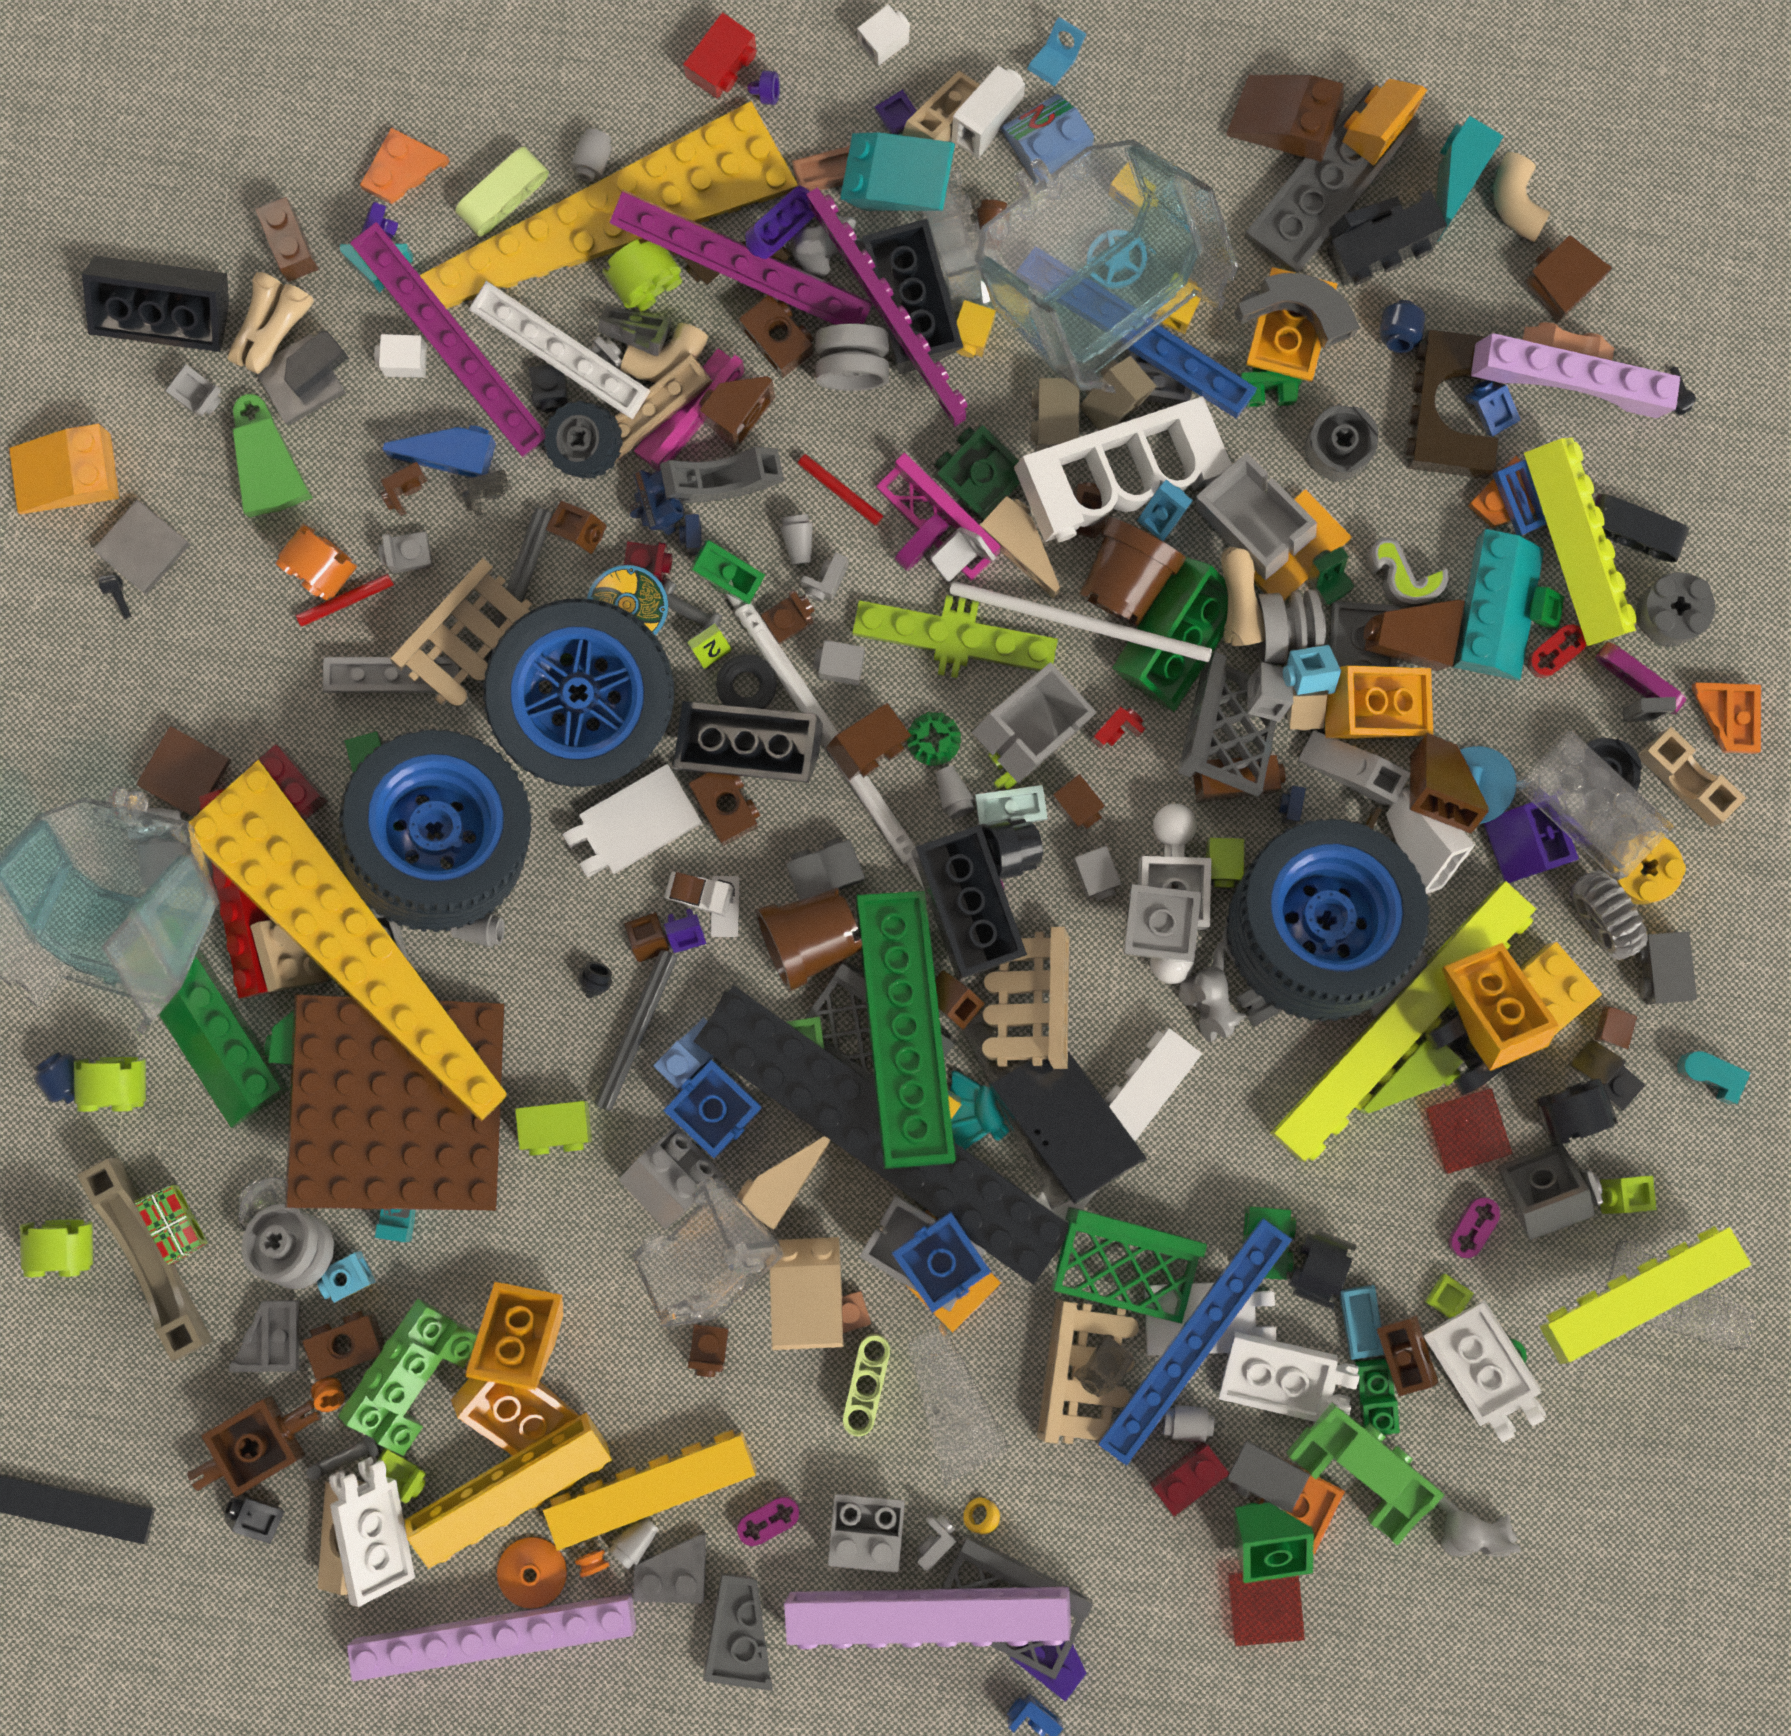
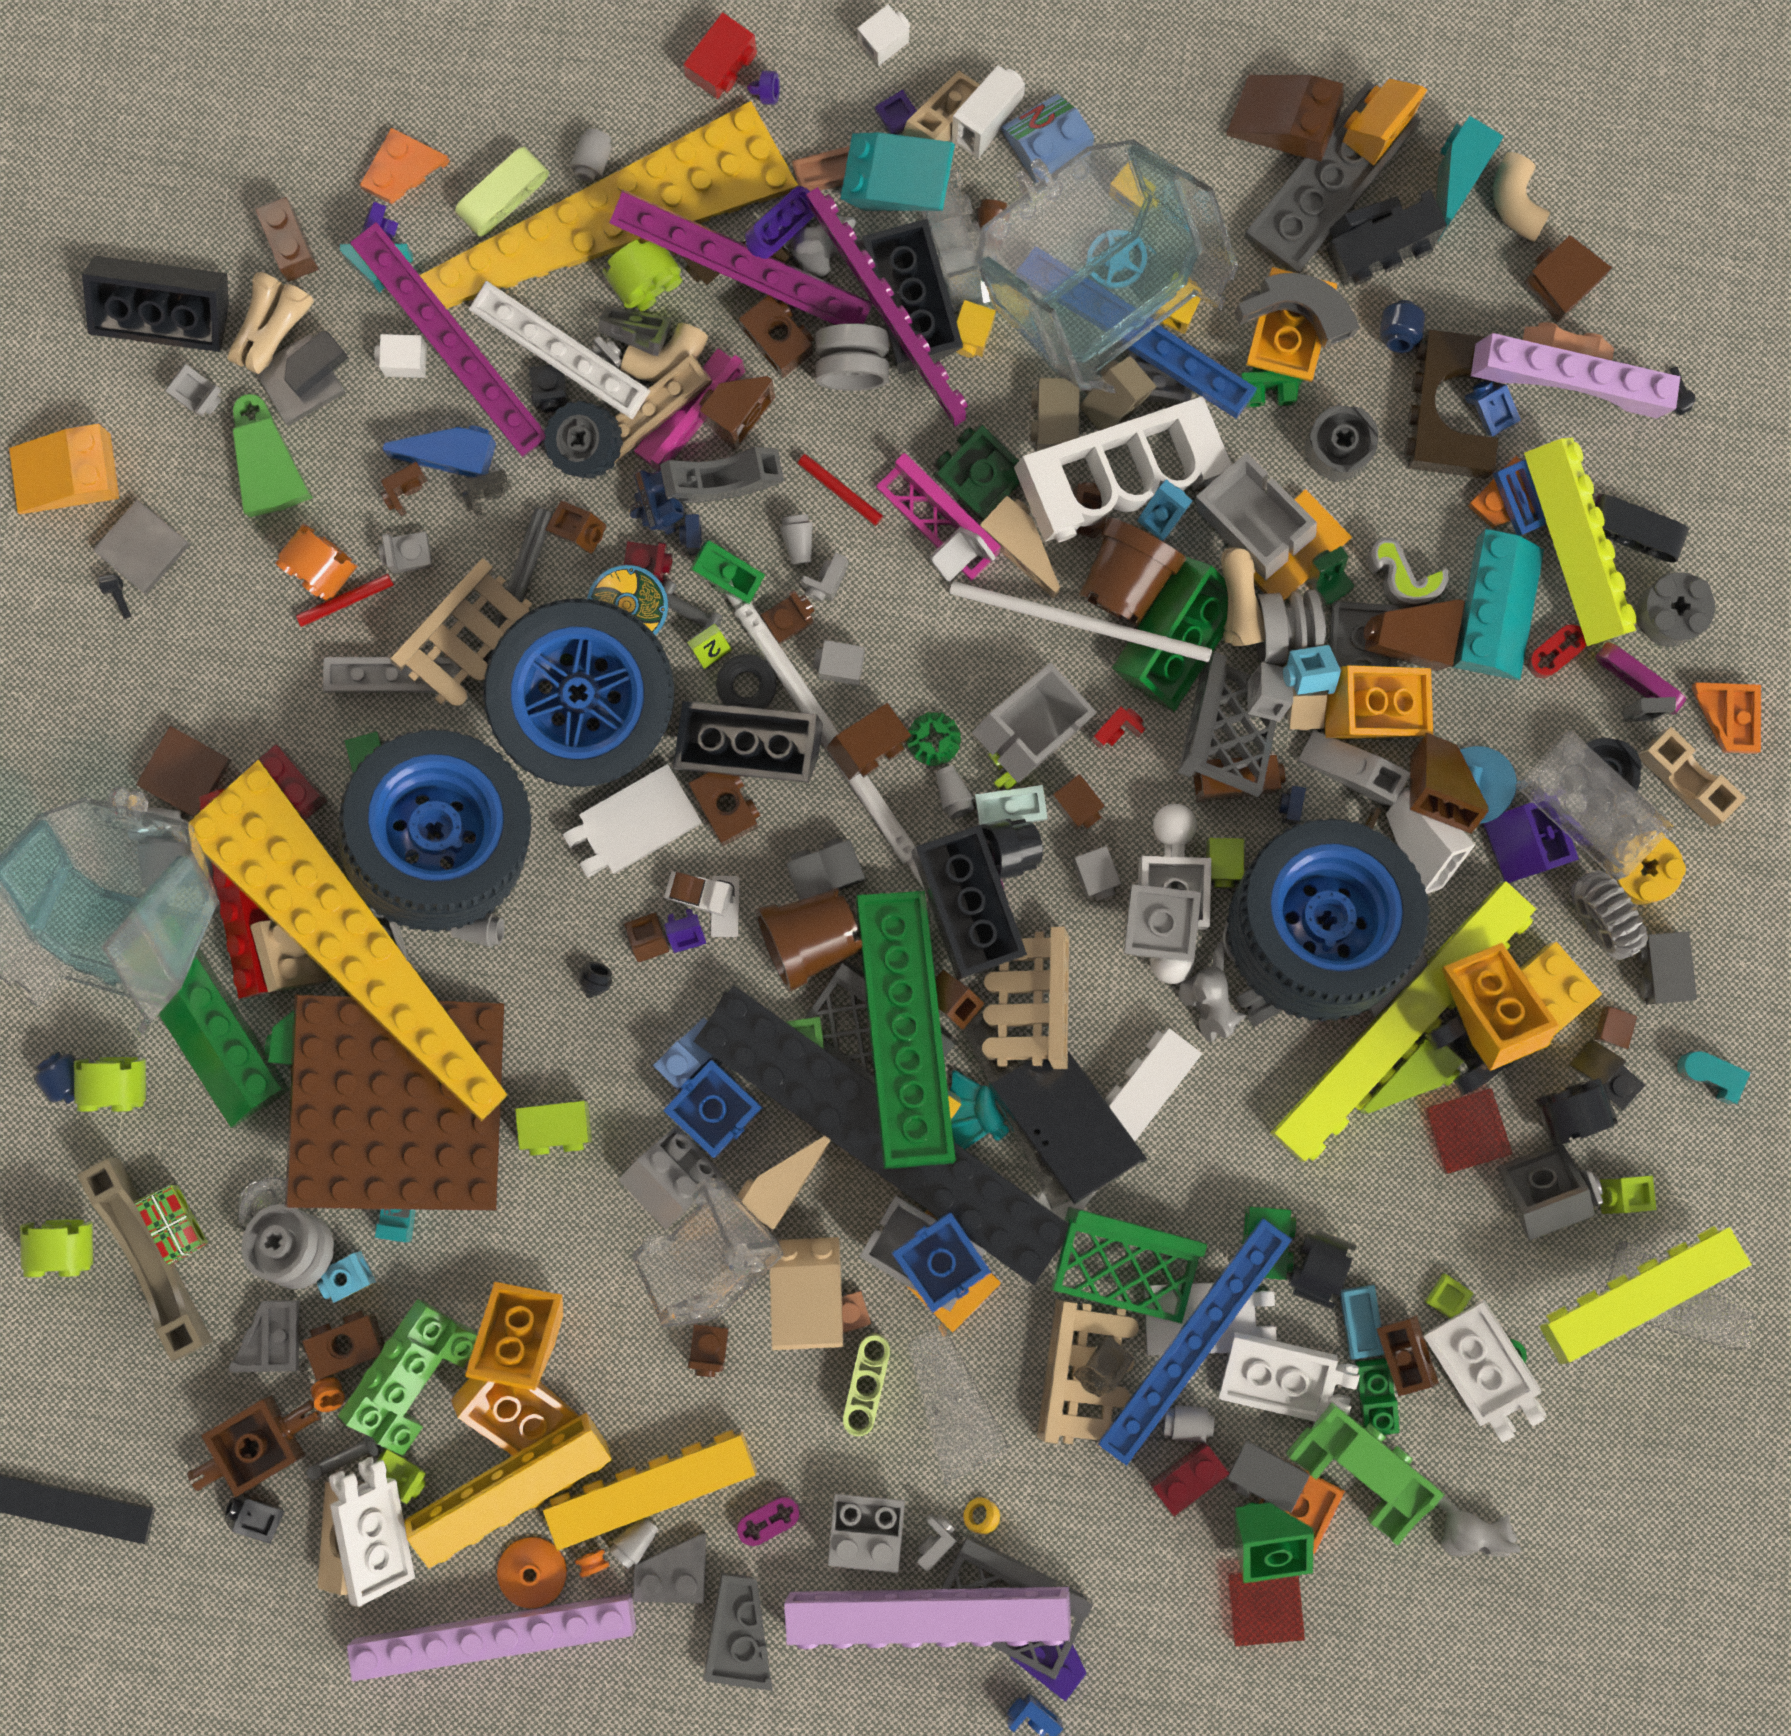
dark grey axle [595,950,677,1111] -> none
lime hinge [853,595,1058,678] -> none
magenta beam [894,513,949,571] -> none
dark azure bracket [1027,17,1086,86] -> none
magenta beam [1448,1197,1500,1258] -> none
green plate [1529,587,1565,629] -> none

